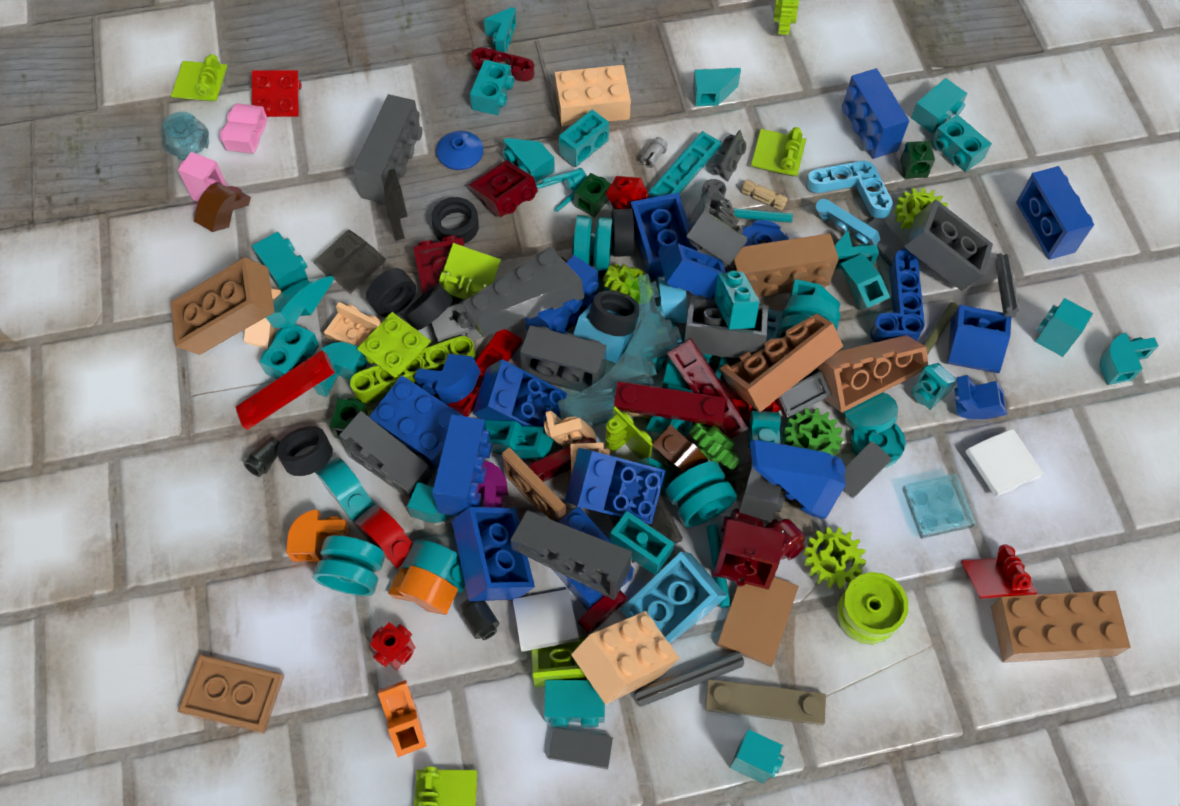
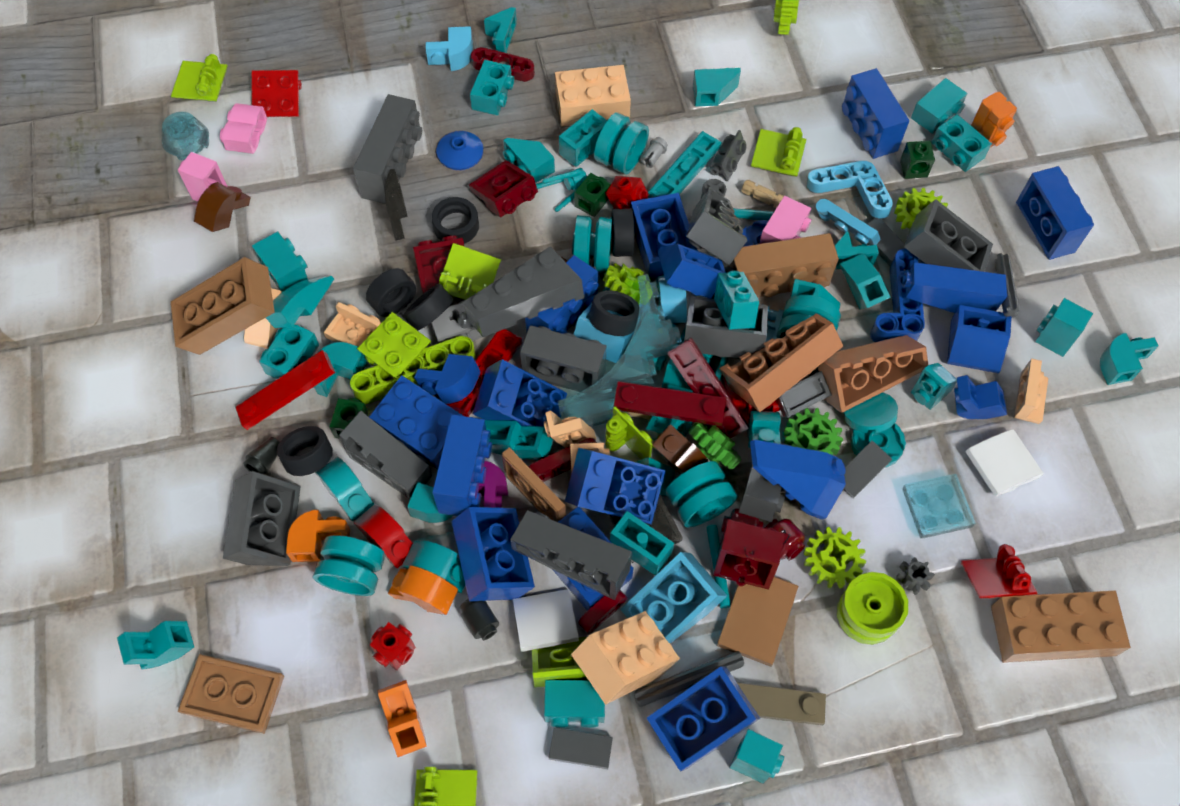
clear smoke slope [313,229,386,295] -> none
olive bar [922,302,959,355] -> none
none -> teal brick [117,621,194,669]
none -> dark grey slope [223,471,301,566]
none -> medium azure brick [426,26,473,71]
none -> teal wheel [594,112,649,175]
none -> blue brick [647,666,761,772]
none -> bright pink brick [759,196,812,244]
none -> dark grey gear [896,557,935,595]
none -> blue slope [902,262,1007,313]
none -> orange brick [971,92,1017,148]
none -> light nougat bracket [1014,358,1048,424]

